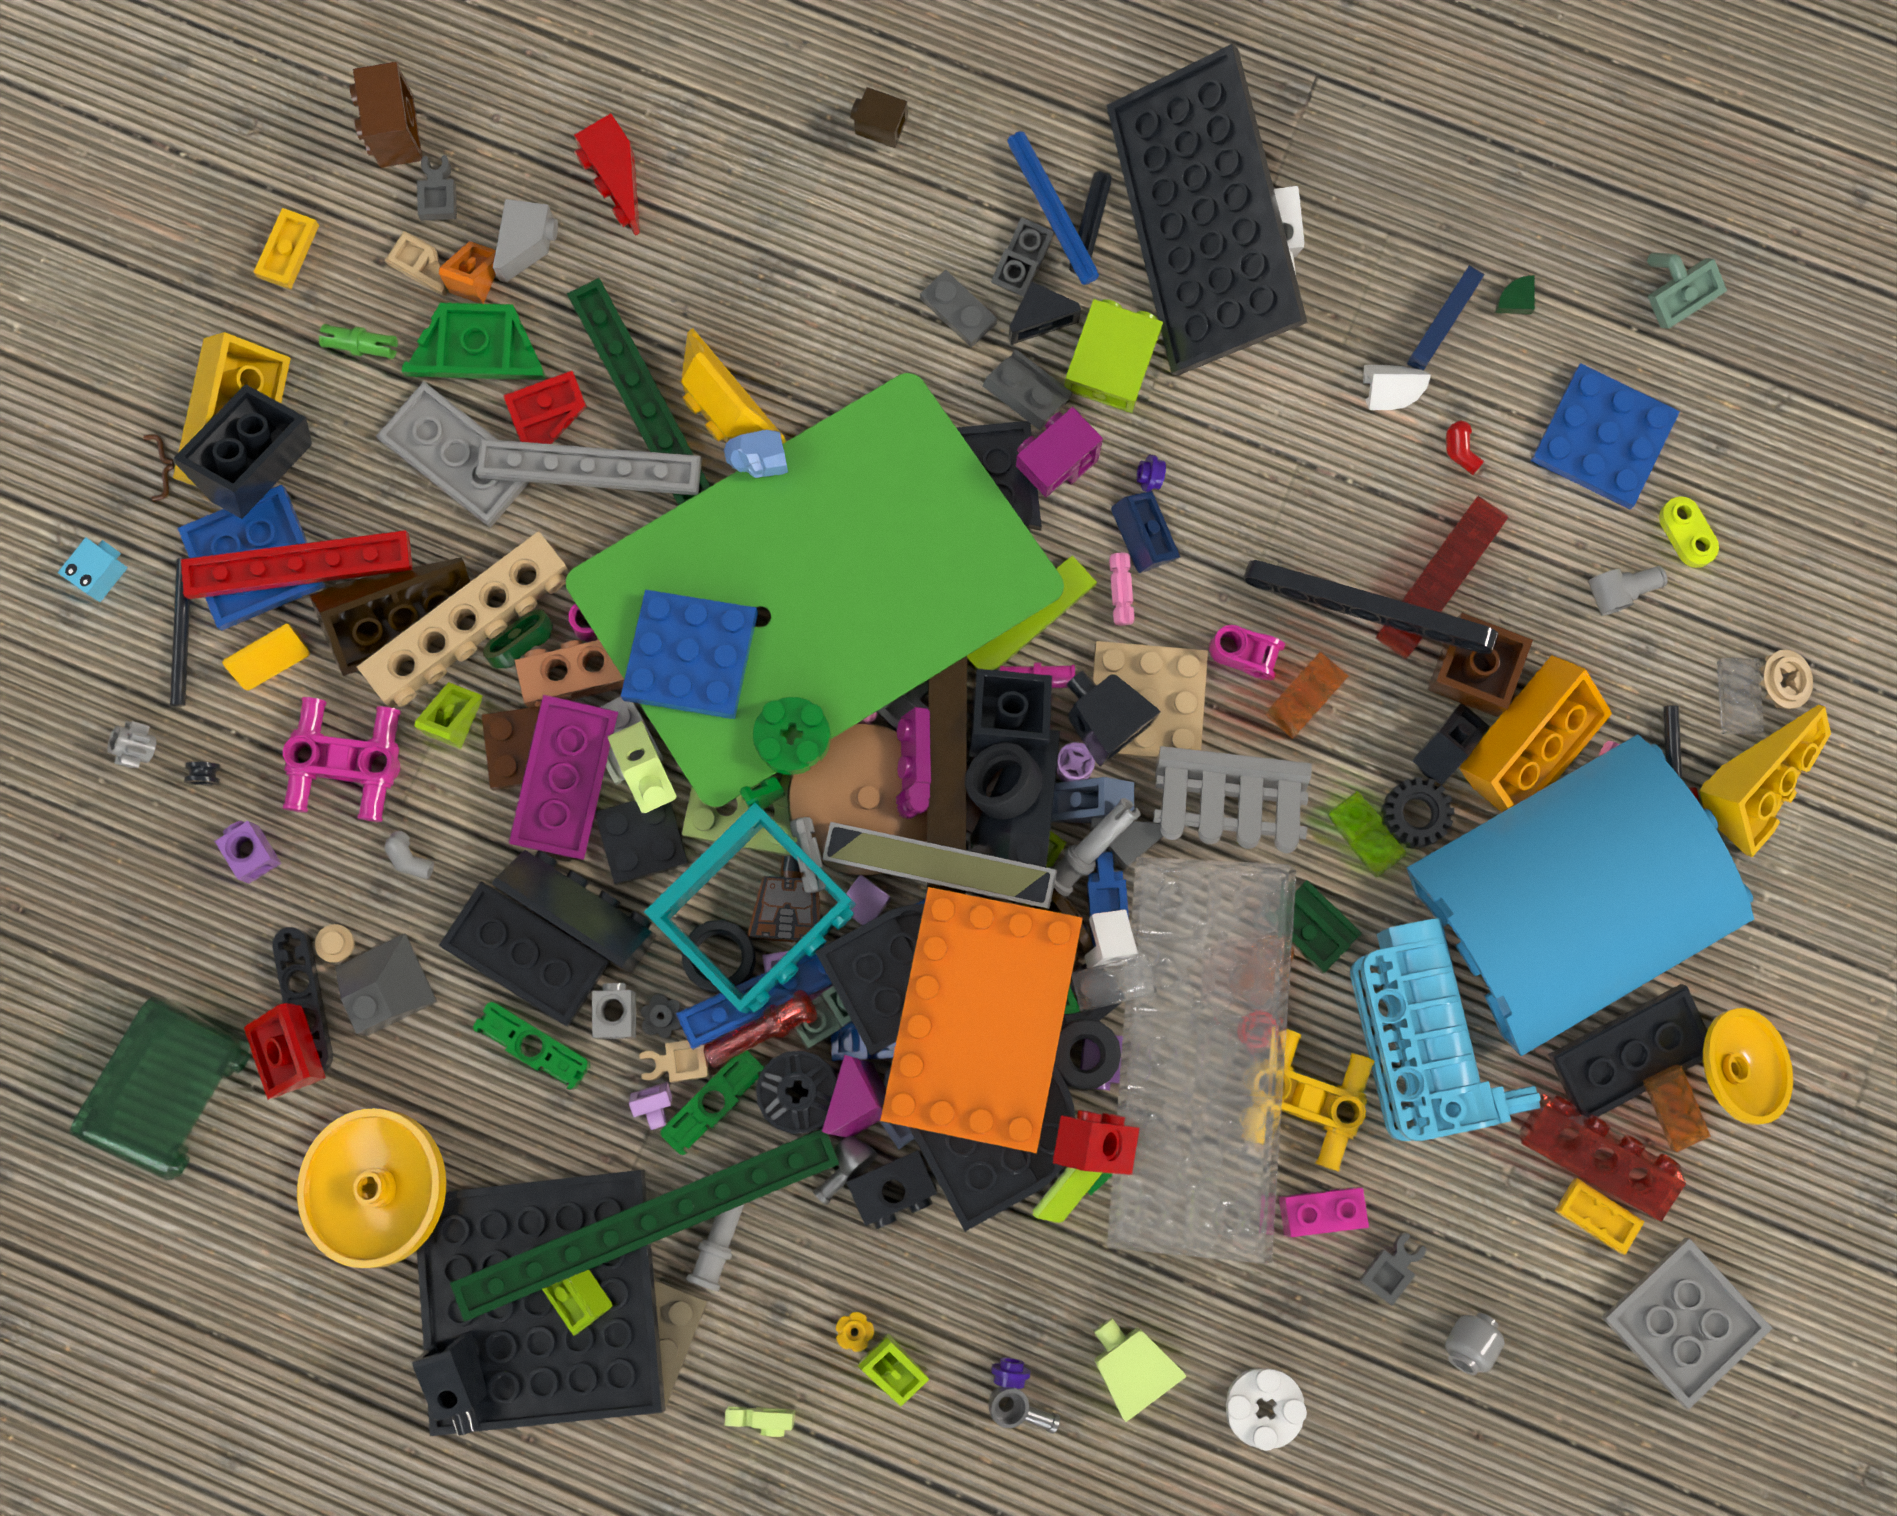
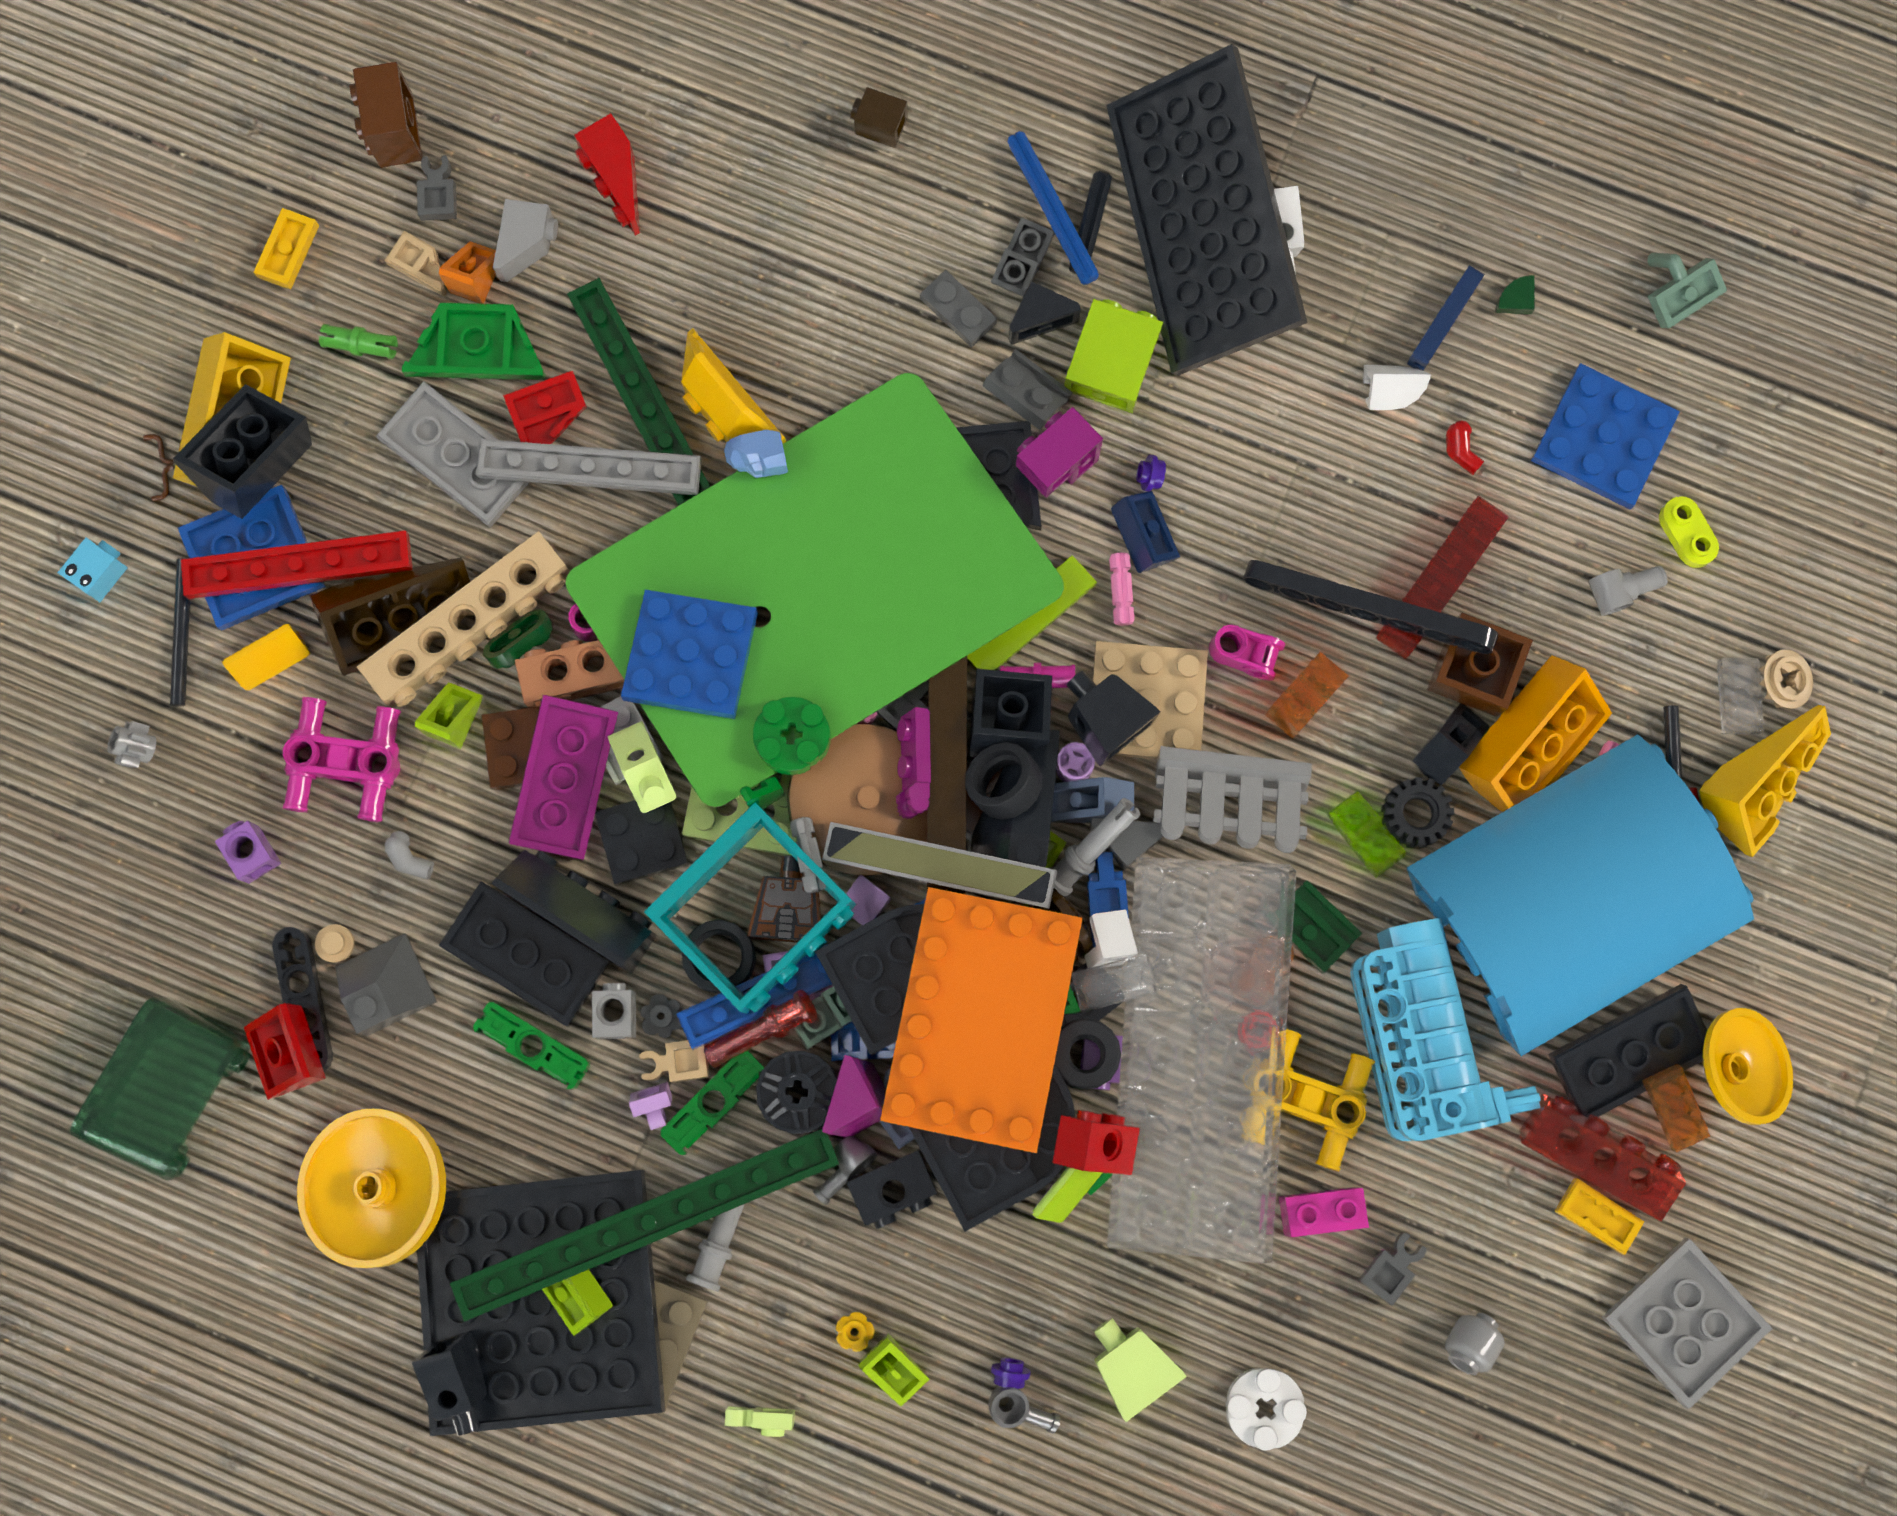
black bush [184,762,221,786] -> none

